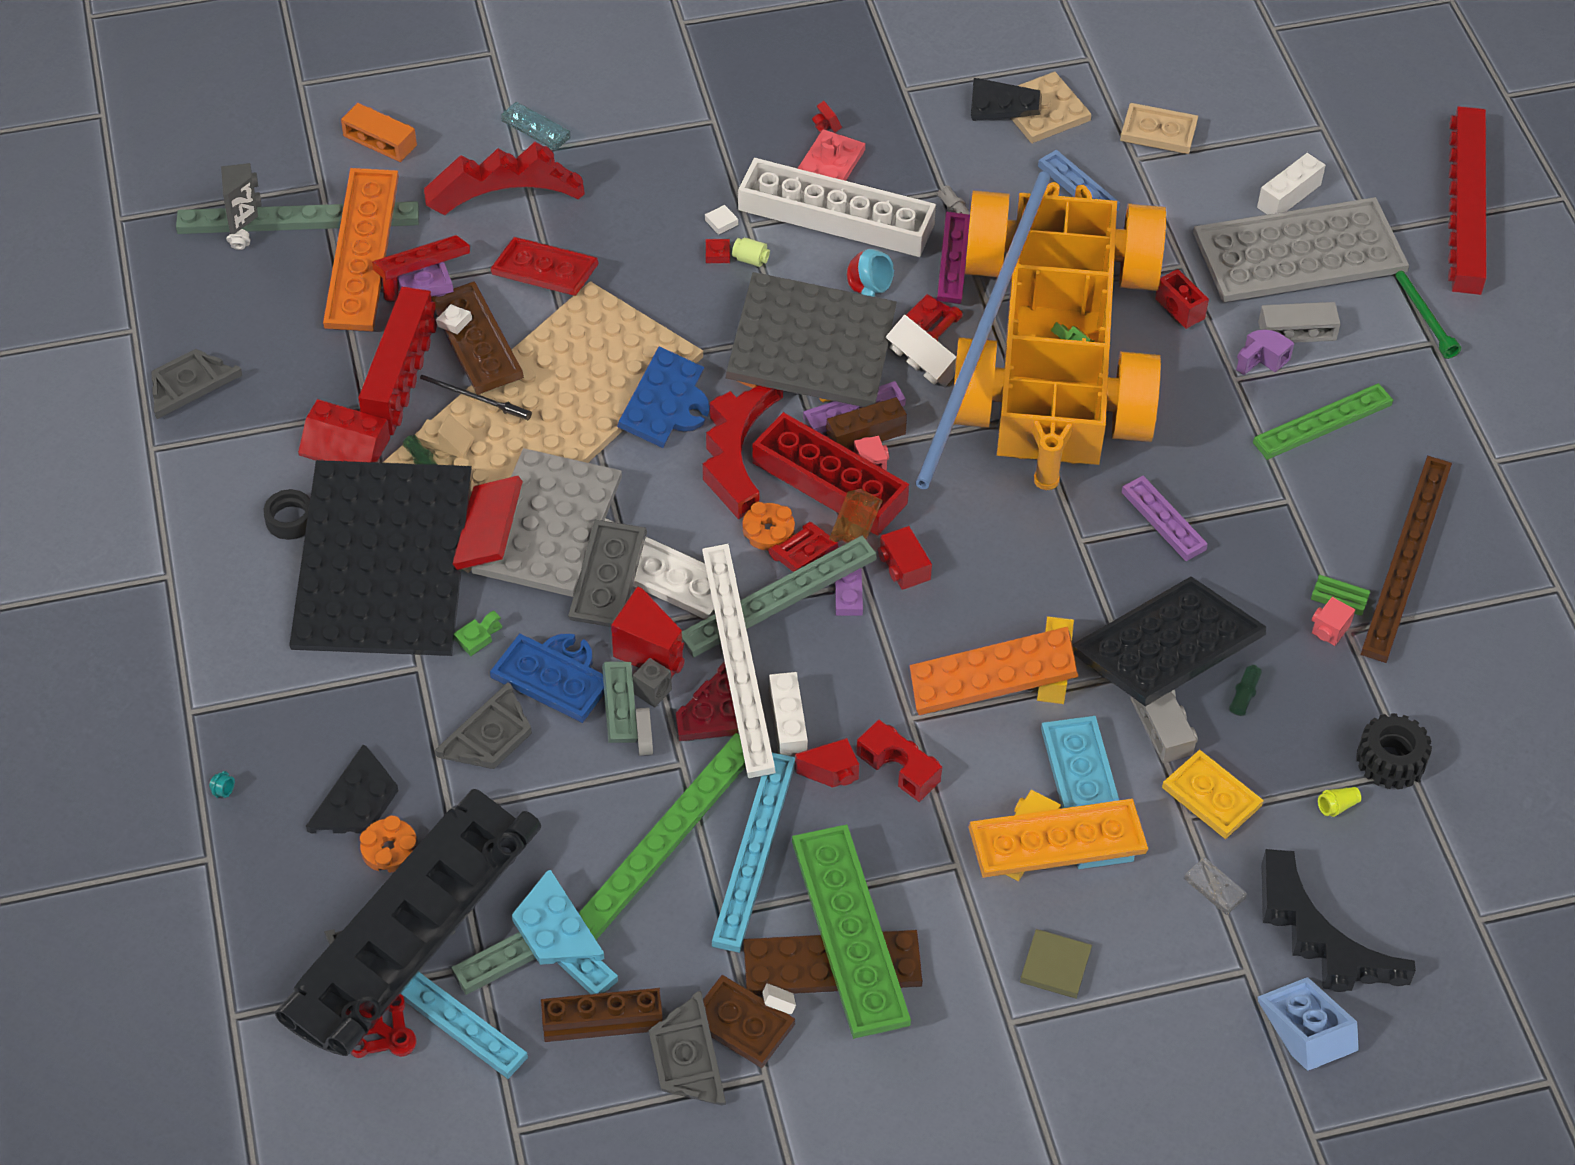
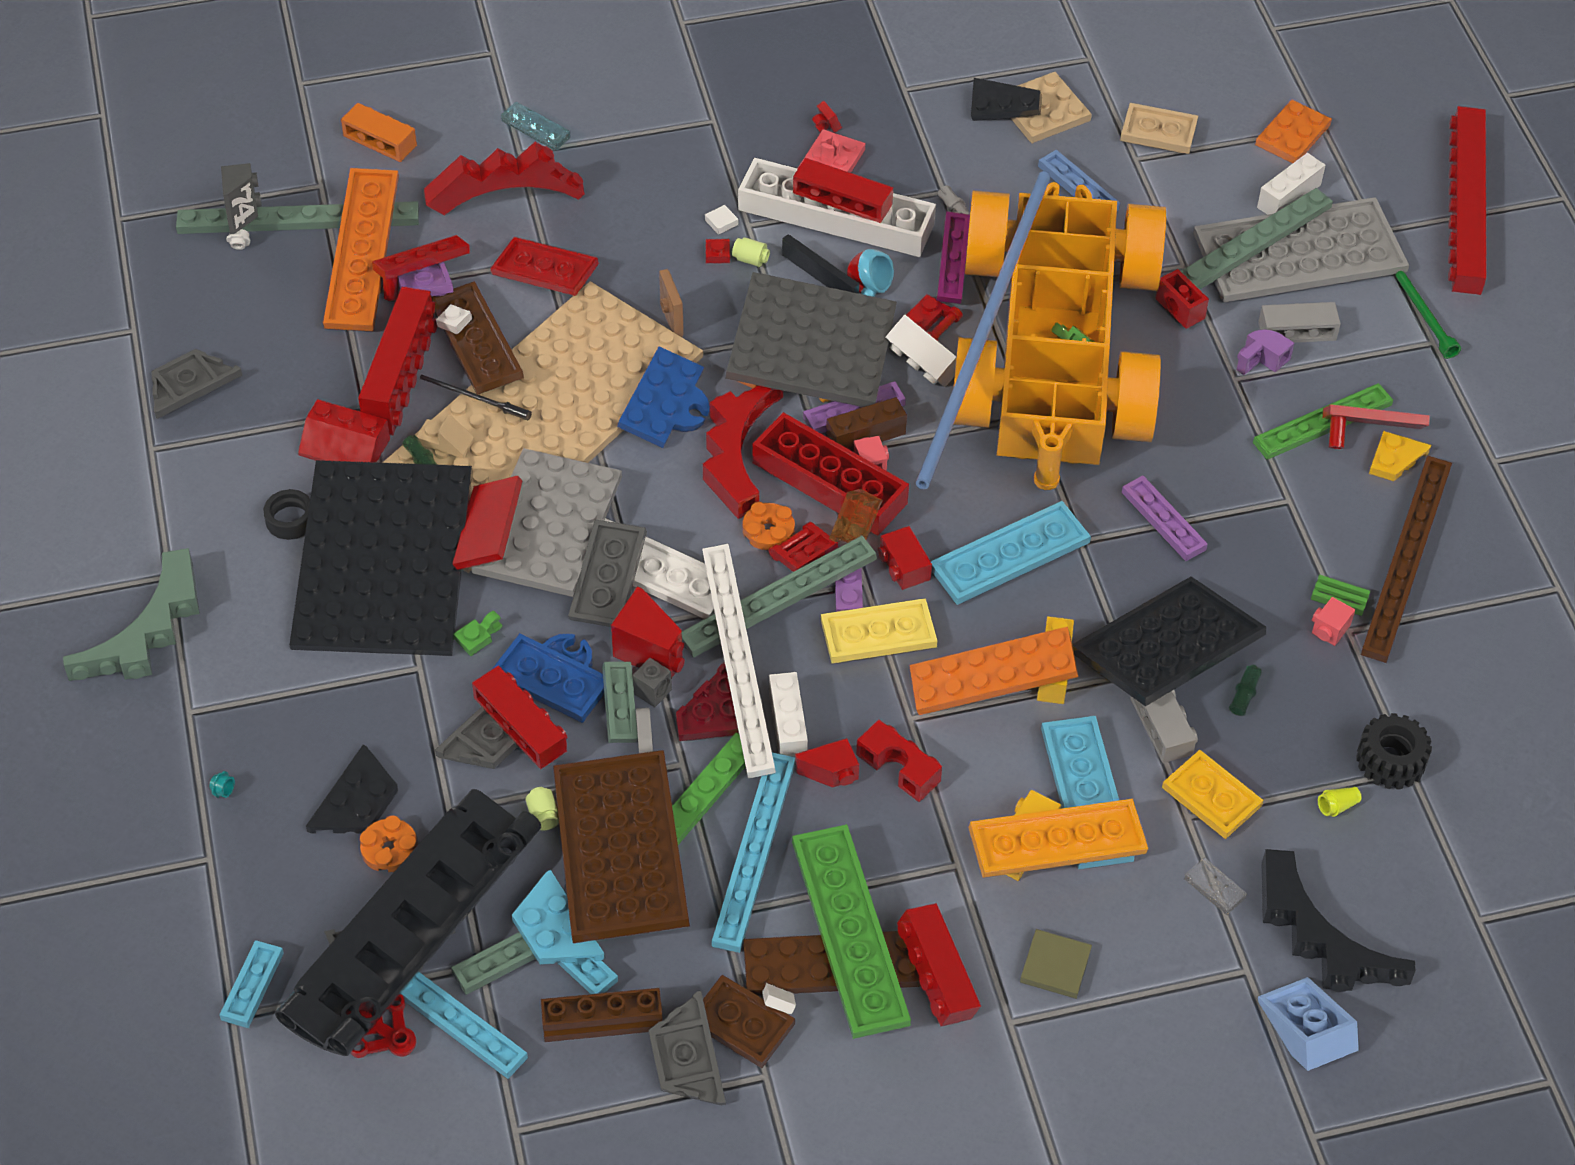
none -> sand green arch [63,548,200,681]
none -> medium azure plate [220,940,284,1028]
none -> red brick [472,665,568,770]
none -> yellowish green brick [525,787,559,830]
none -> reddish brown plate [553,750,690,943]
none -> medium nougat plate [659,269,684,337]
none -> black tile [782,234,859,294]
none -> red brick [793,158,893,223]
none -> light yellow plate [821,598,937,664]
none -> red brick [897,903,981,1026]
none -> medium azure plate [931,501,1091,605]
none -> sand green plate [1181,188,1333,290]
none -> orange plate [1255,100,1332,163]
none -> piece [1323,404,1430,449]
none -> yellow wing [1369,431,1431,481]

